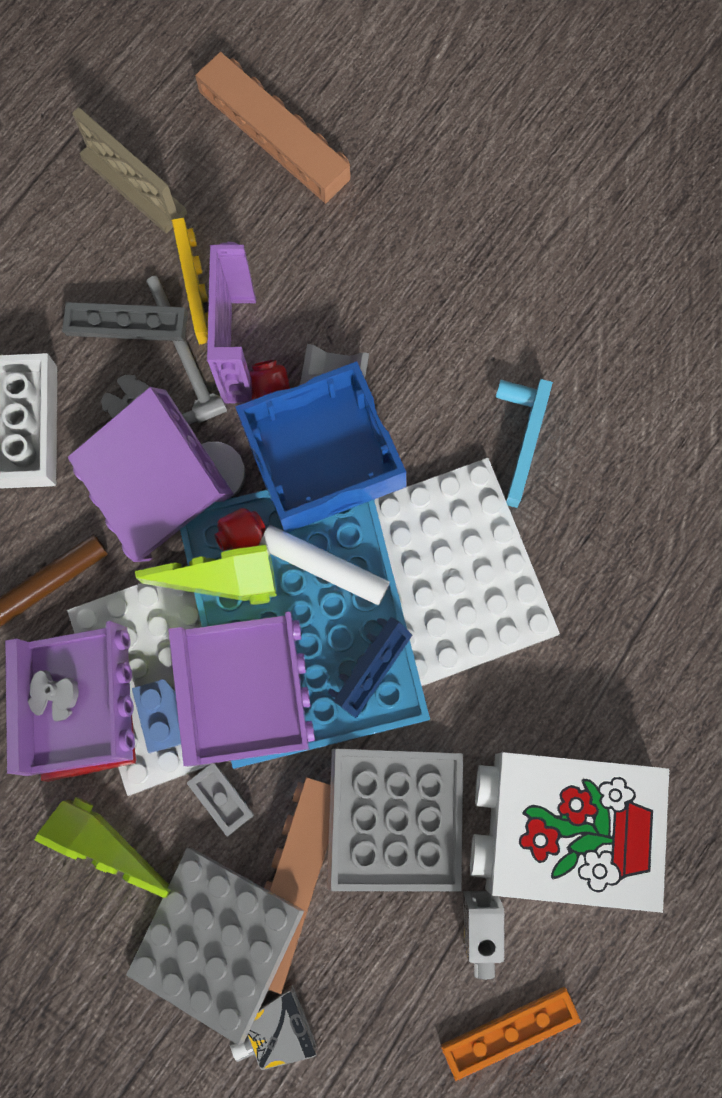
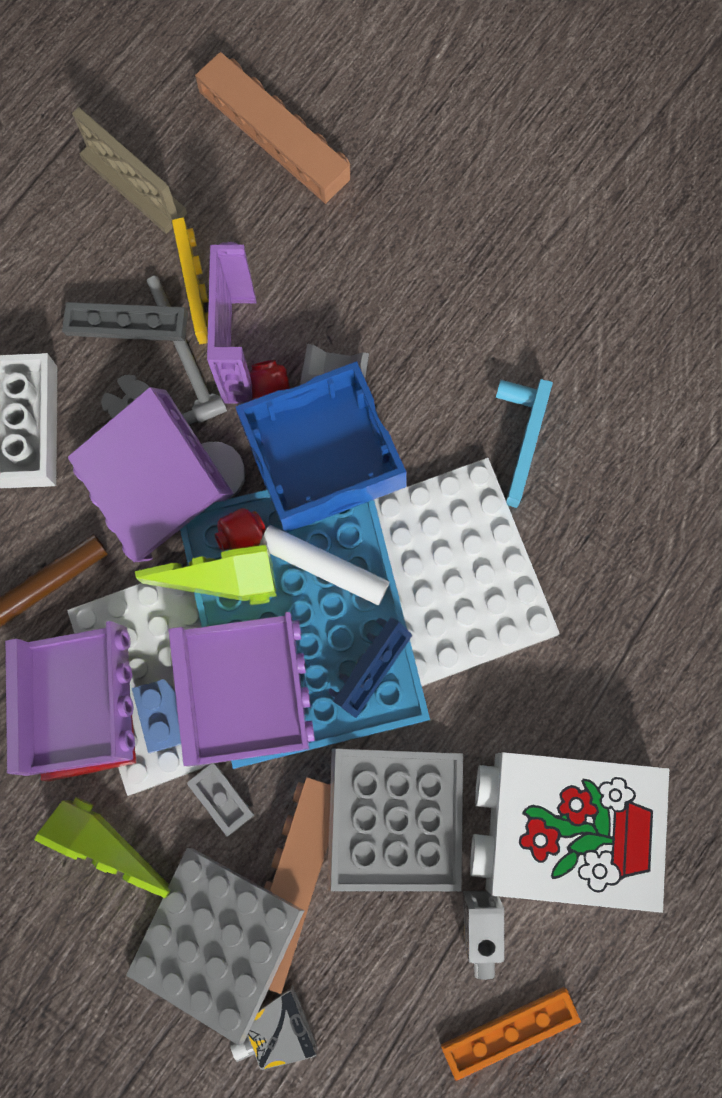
light grey piece [28,670,79,721] -> none

